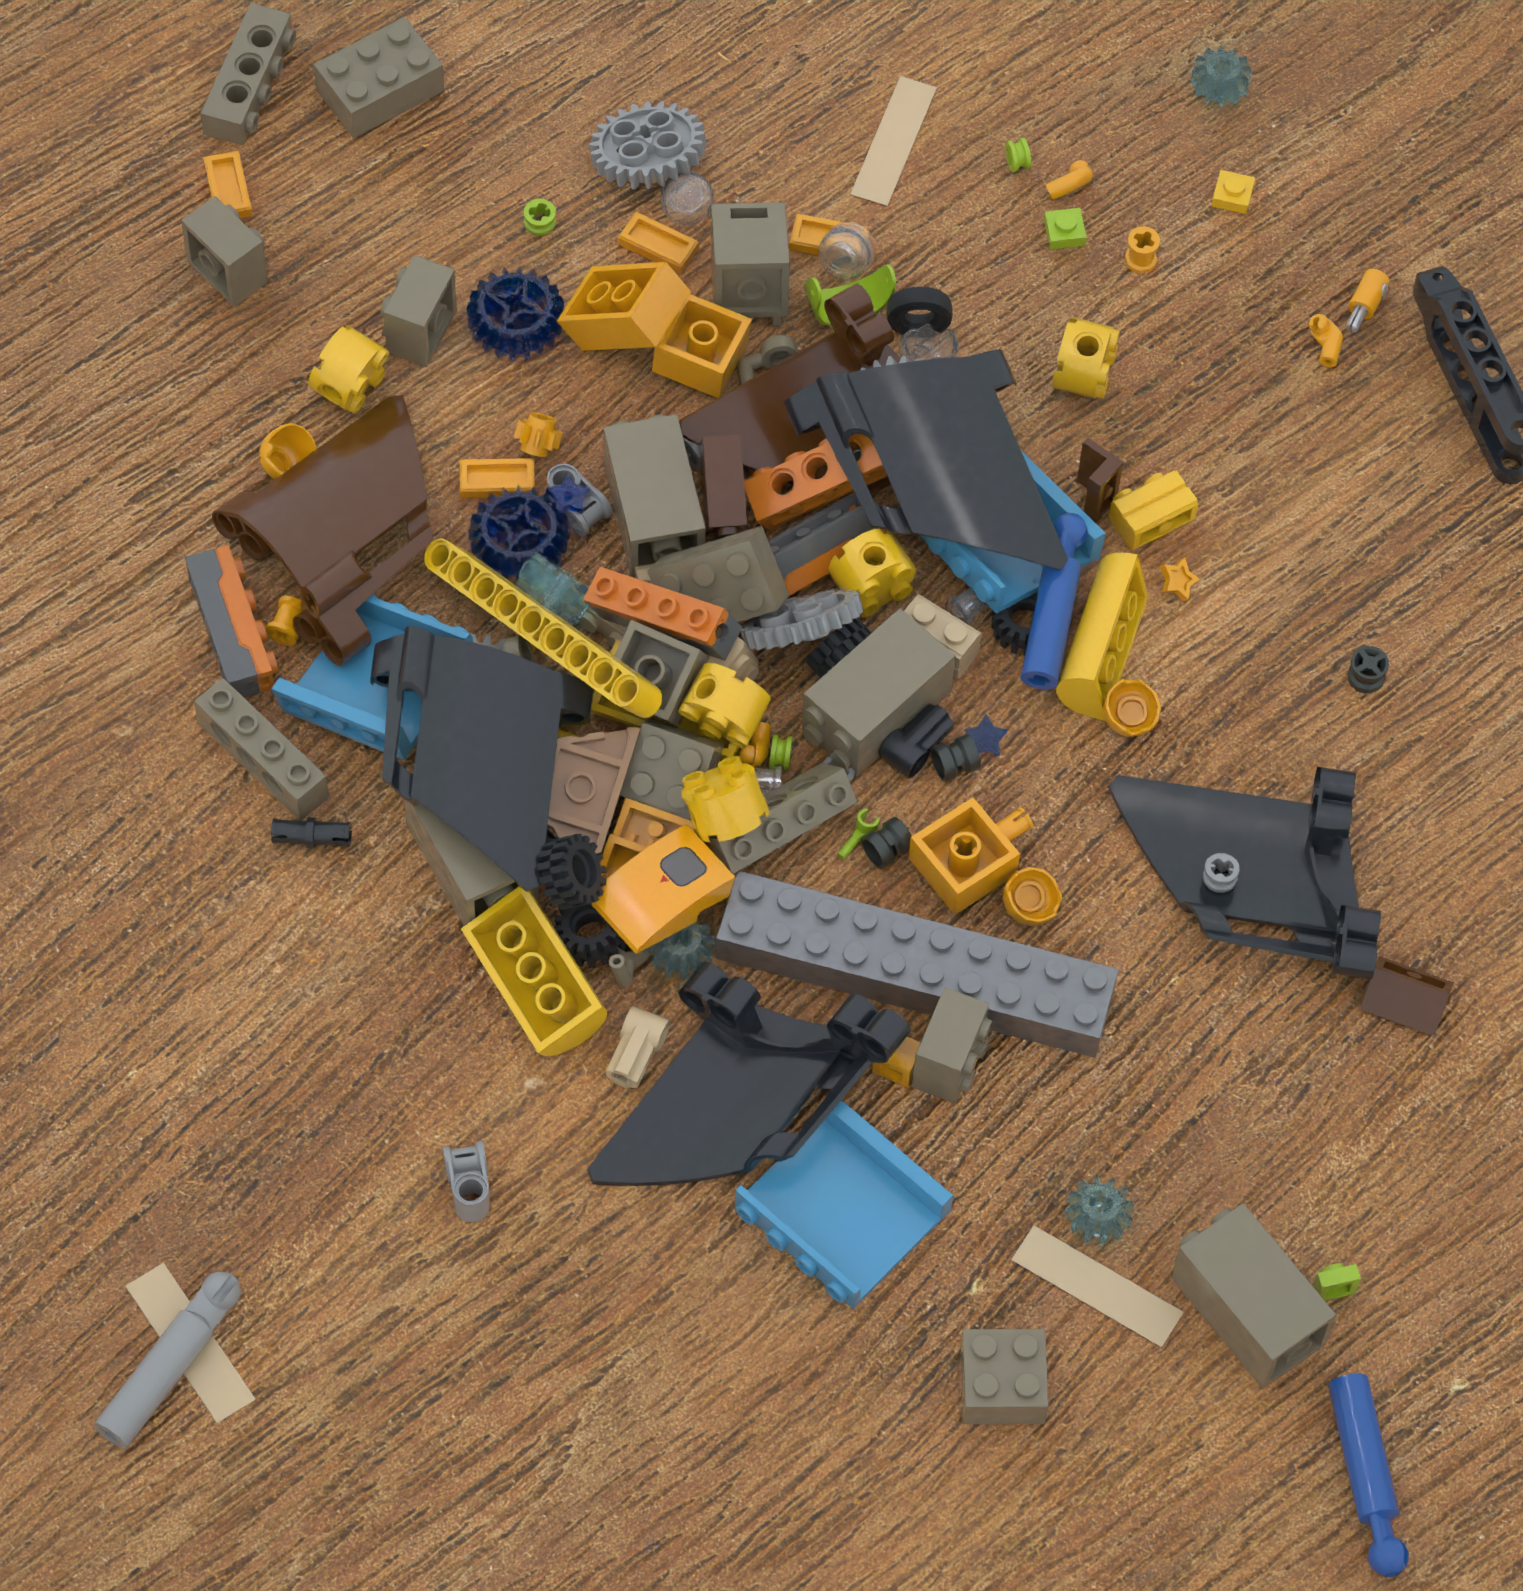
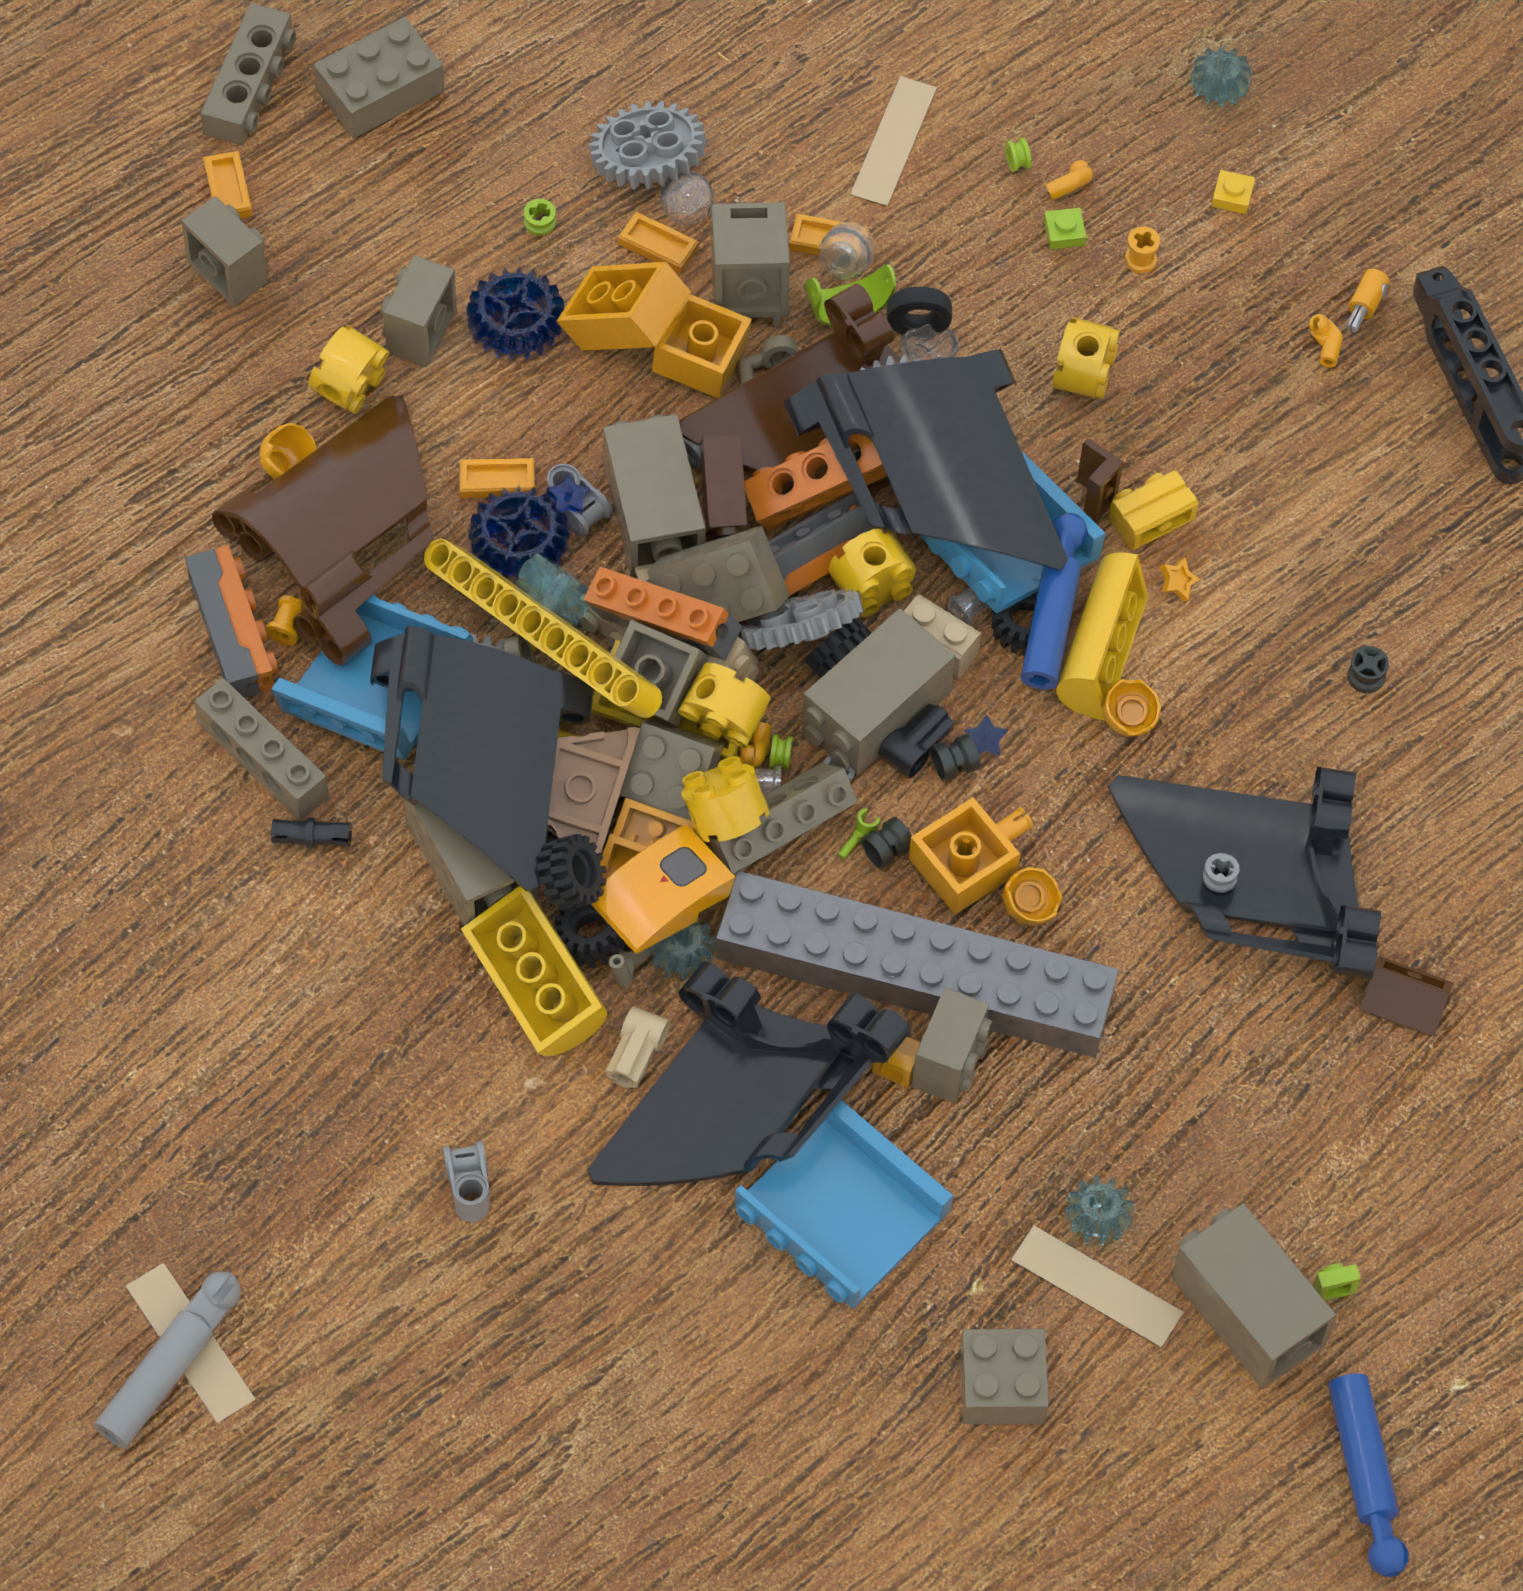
light orange gear [514,412,563,457] -> none

